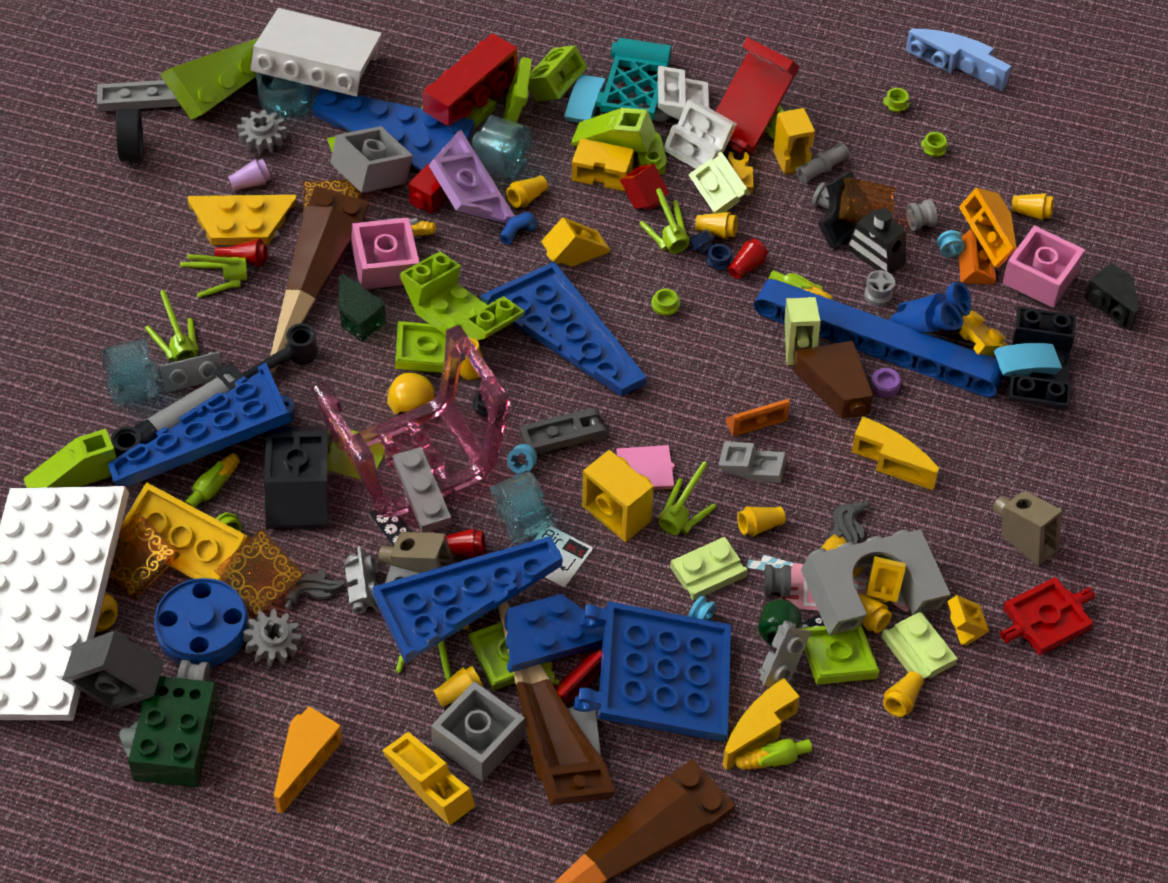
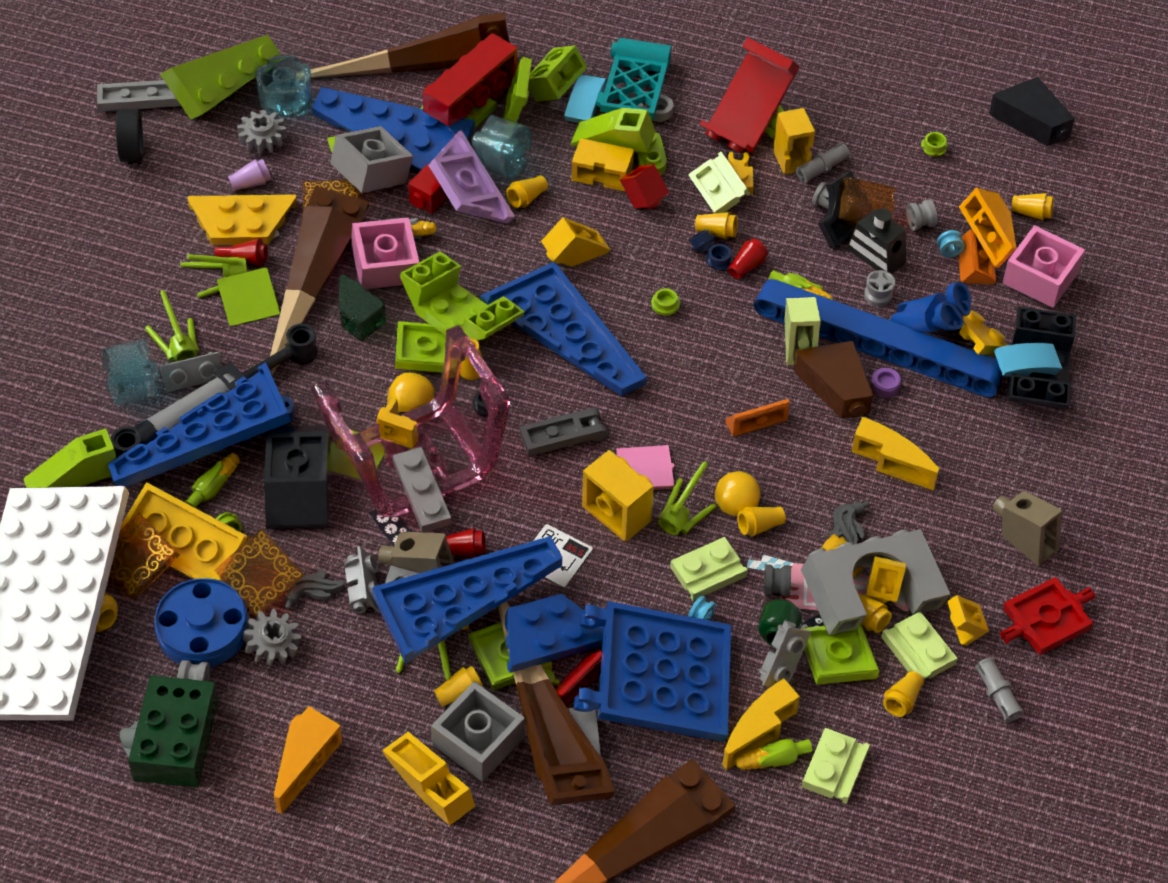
dark grey brick [62,631,164,710] -> none
white panel [251,8,382,96] -> none
clear light blue brick [489,470,554,544] -> none
blue arm [499,212,538,245] -> none
medium azure bush [507,444,537,474] -> none
lime plant [639,188,689,254] -> none
white slope [658,66,709,120] -> none
white slope [664,99,737,169] -> none
light grey slope [718,442,787,483] -> none
lime plate [883,88,910,113] -> none
light blue slope [906,29,1011,91] -> none
pearl dark grey slope [1085,262,1139,331] -> none
none -> lime sticker [217,268,280,326]
none -> reddish brown plate [298,13,511,79]
none -> yellow bracket [376,398,418,449]
none -> yellow hair [715,471,761,517]
none -> yellowish green plate [802,728,870,804]
none -> light grey pin [975,657,1024,723]
none -> black slope [989,77,1075,146]

